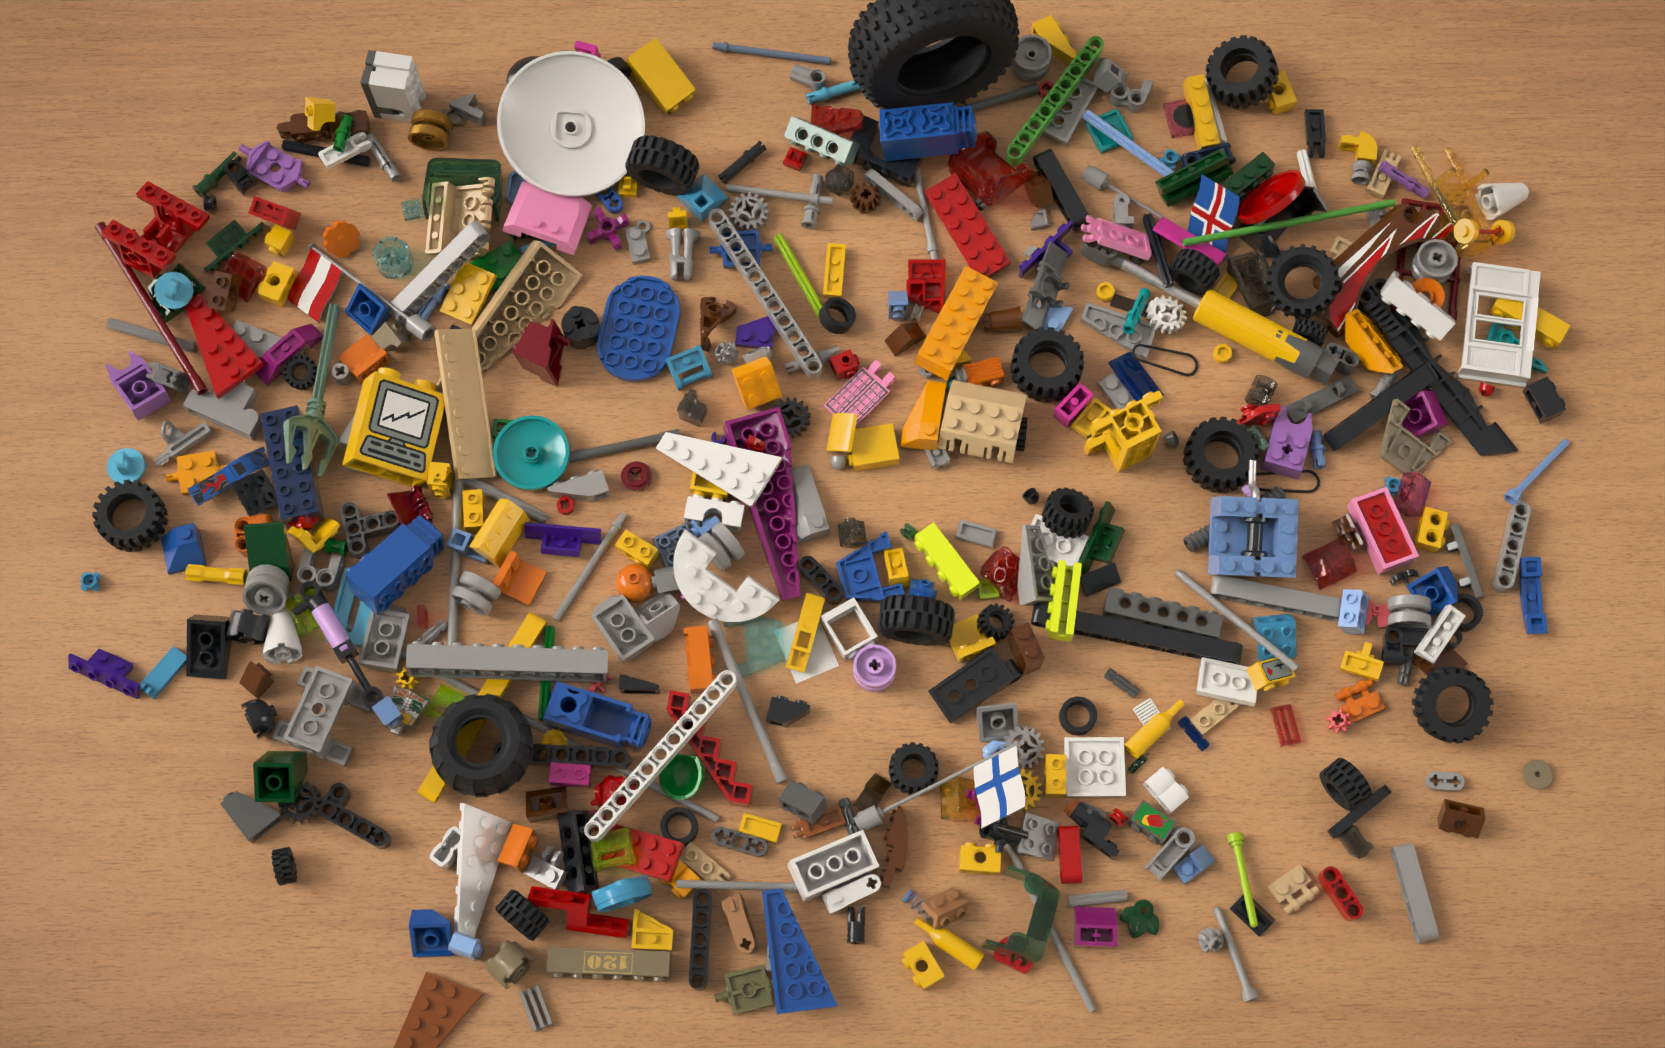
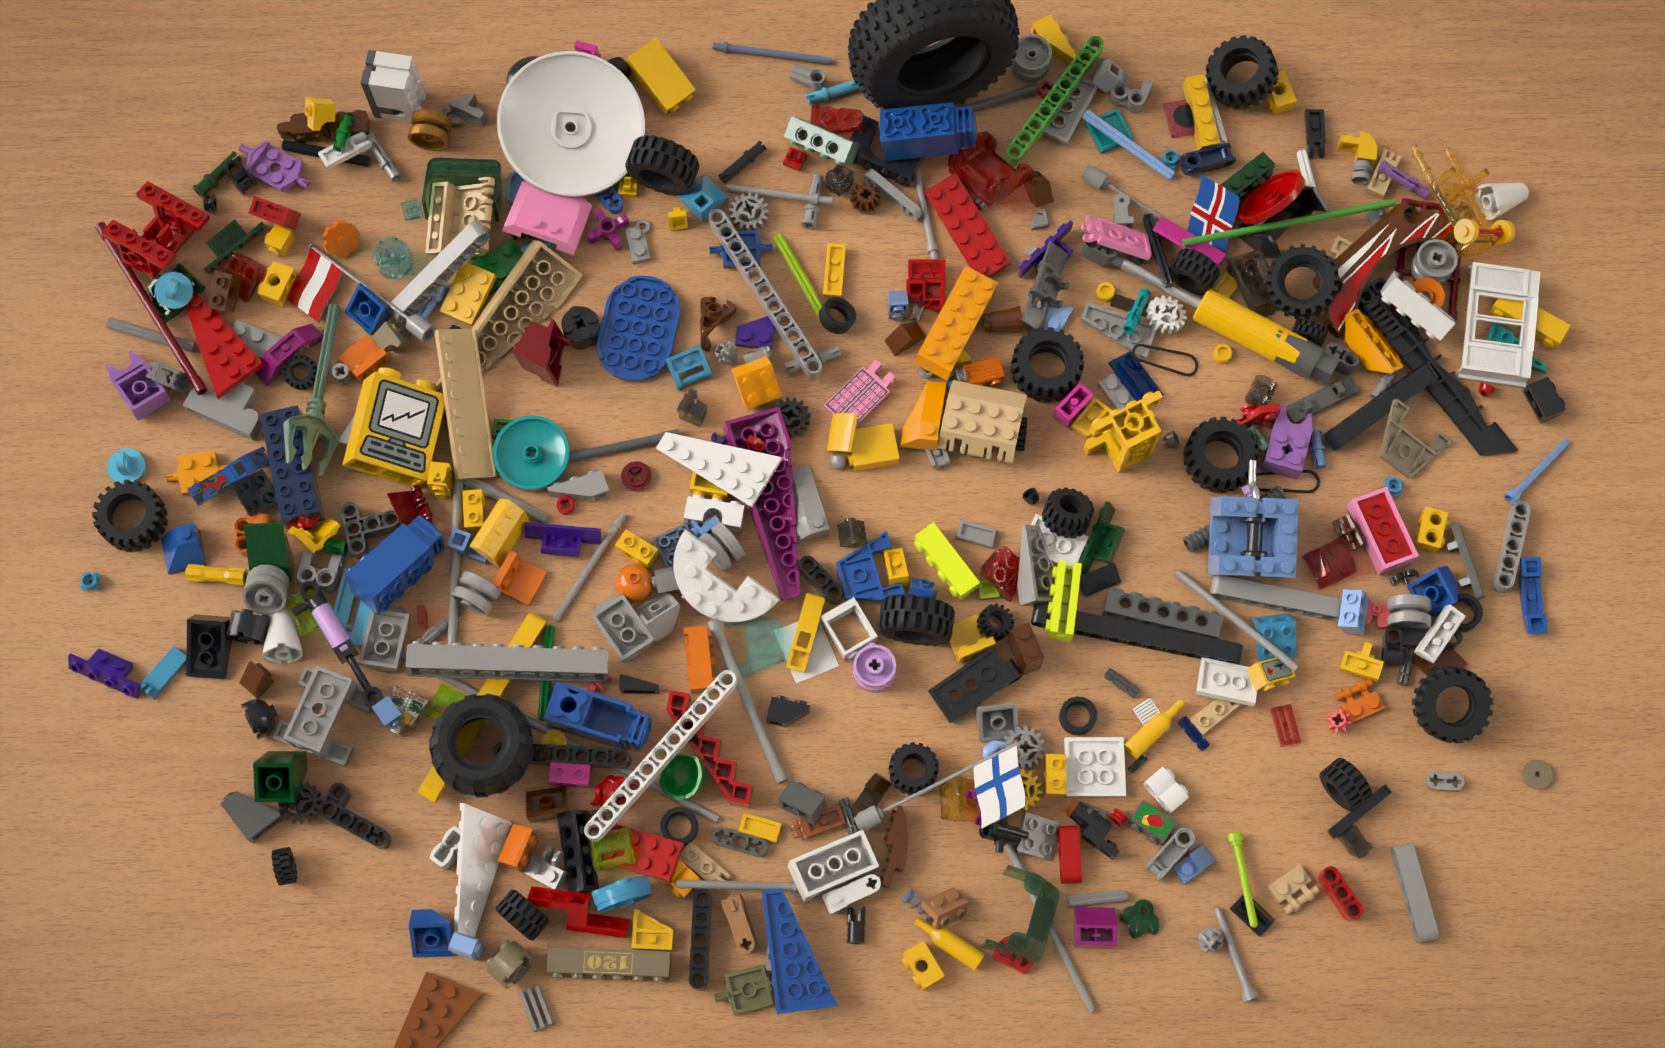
light grey piece [154,420,212,466] -> none
yellow gear [396,667,420,691] -> none
light grey piece [666,228,701,281] -> none
red brick [830,349,860,380] -> none
clear green bush [899,523,918,542] -> none
yellow brick [959,843,1001,875] -> none
black beam [1033,149,1090,231] -> none
dark green brick [1155,149,1234,207] -> none
clear pink brick [1395,472,1431,517] -> none
magenta slope [1401,391,1449,438] -> none
reddish brown brick [1437,799,1485,838] -> none

